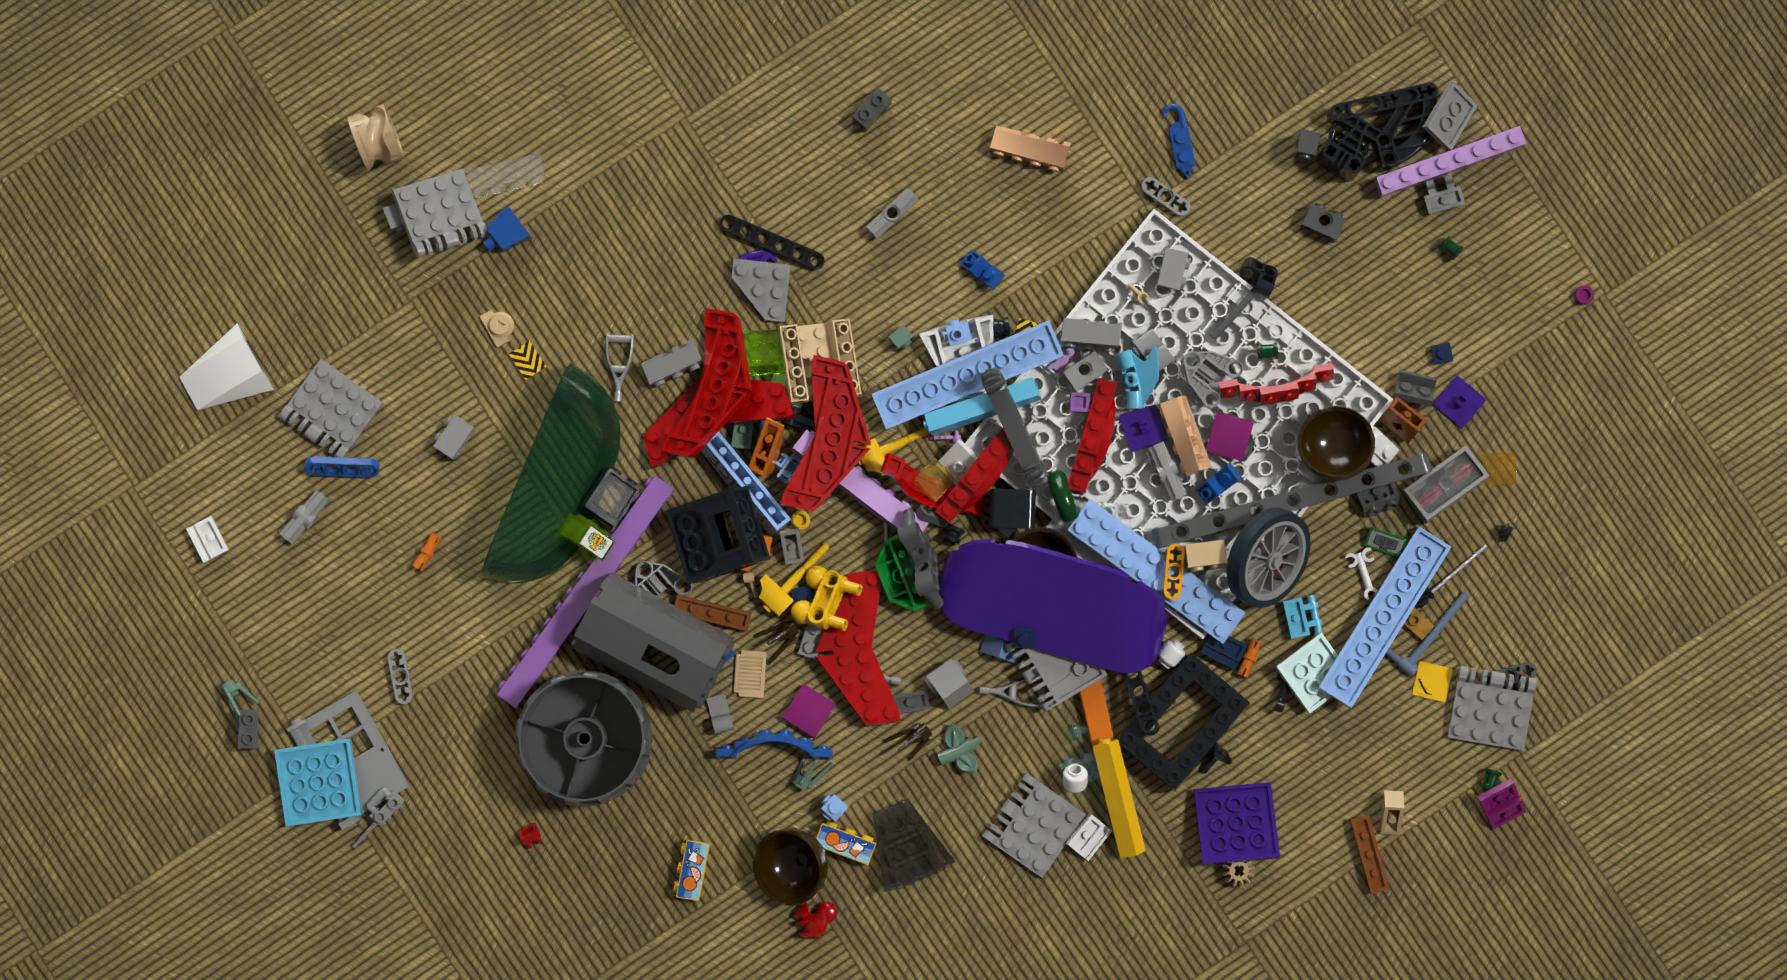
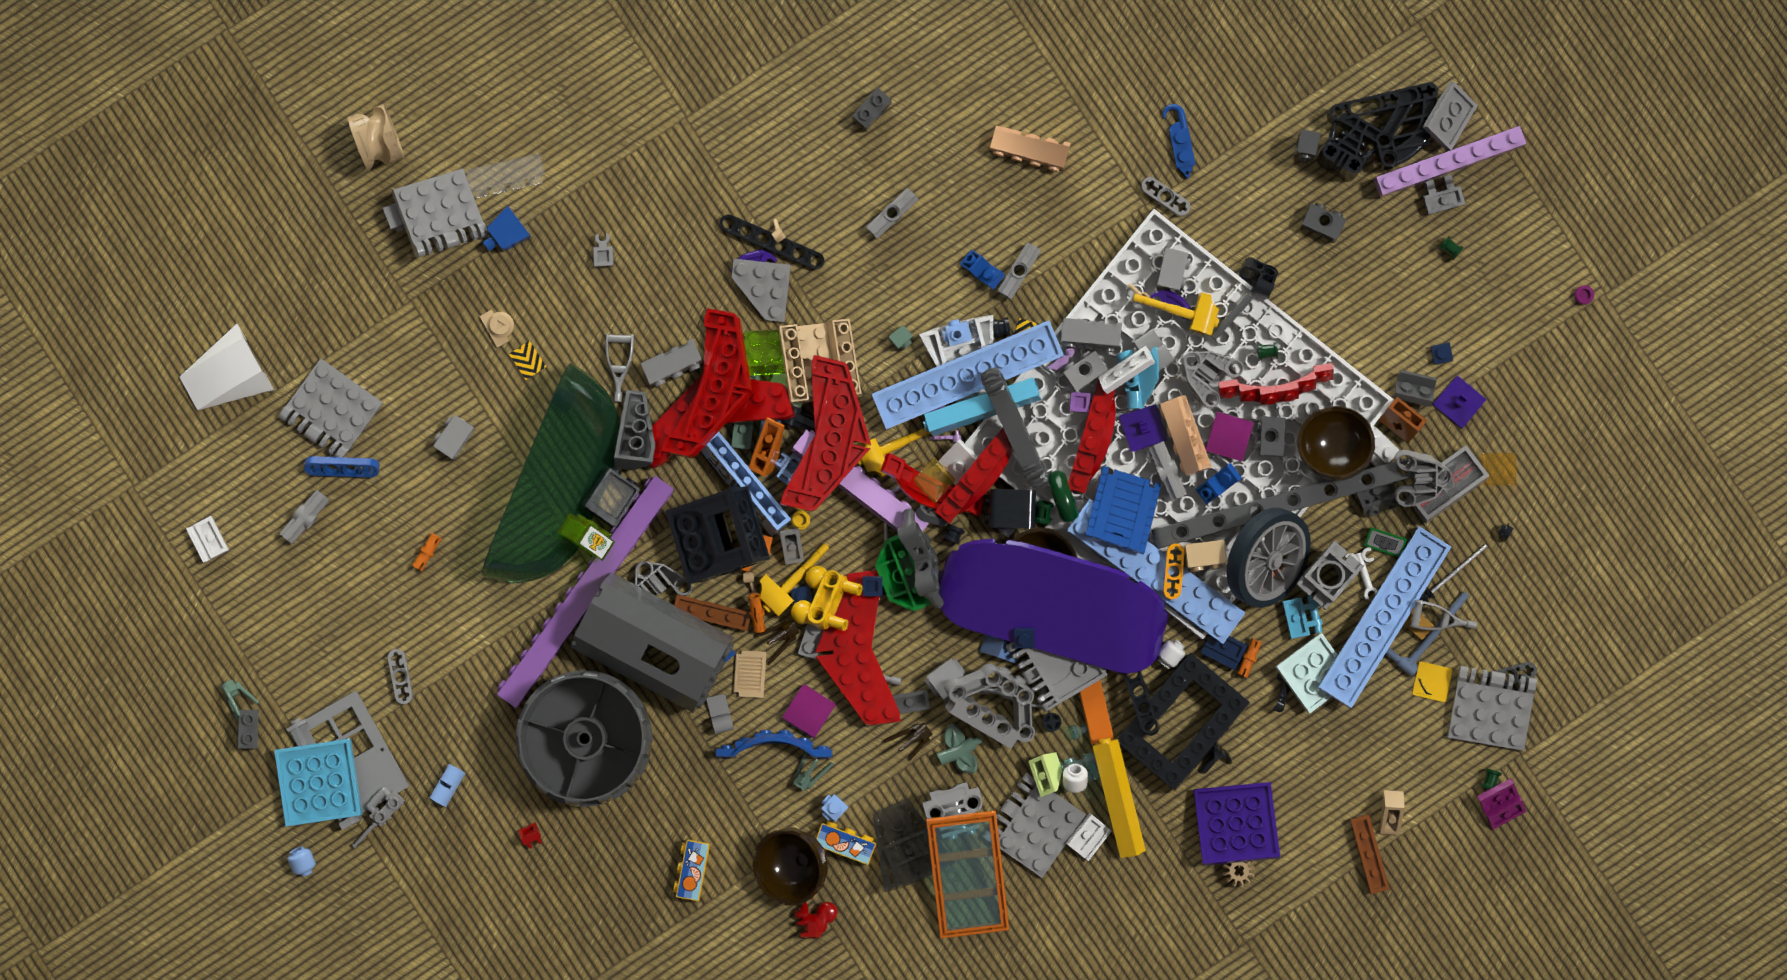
none -> light blue head [287,846,316,877]
none -> light blue pin [430,764,466,807]
none -> light grey plate [593,233,614,267]
none -> dark grey wedge [614,390,655,470]
none -> orange pin [748,593,766,633]
none -> tan hand [771,219,786,243]
none -> dark blue plate [863,576,883,596]
none -> light grey piece [922,782,982,840]
none -> clear light blue door [926,811,1009,939]
none -> light grey brick [944,664,1035,749]
none -> light grey piece [997,242,1041,300]
none -> yellowish green slope [1028,752,1062,797]
none -> dark green bush [1035,500,1054,524]
none -> black wheel [1042,713,1062,732]
none -> blue door [1085,466,1161,554]
none -> white plate [1098,346,1155,394]
none -> yellow piece [1133,292,1219,336]
none -> dark purple piece [1150,290,1191,320]
none -> dark grey brick [1255,416,1286,457]
none -> light grey piece [1296,541,1364,610]
none -> light grey connector [1394,450,1451,507]
none -> light grey piece [1410,600,1477,630]

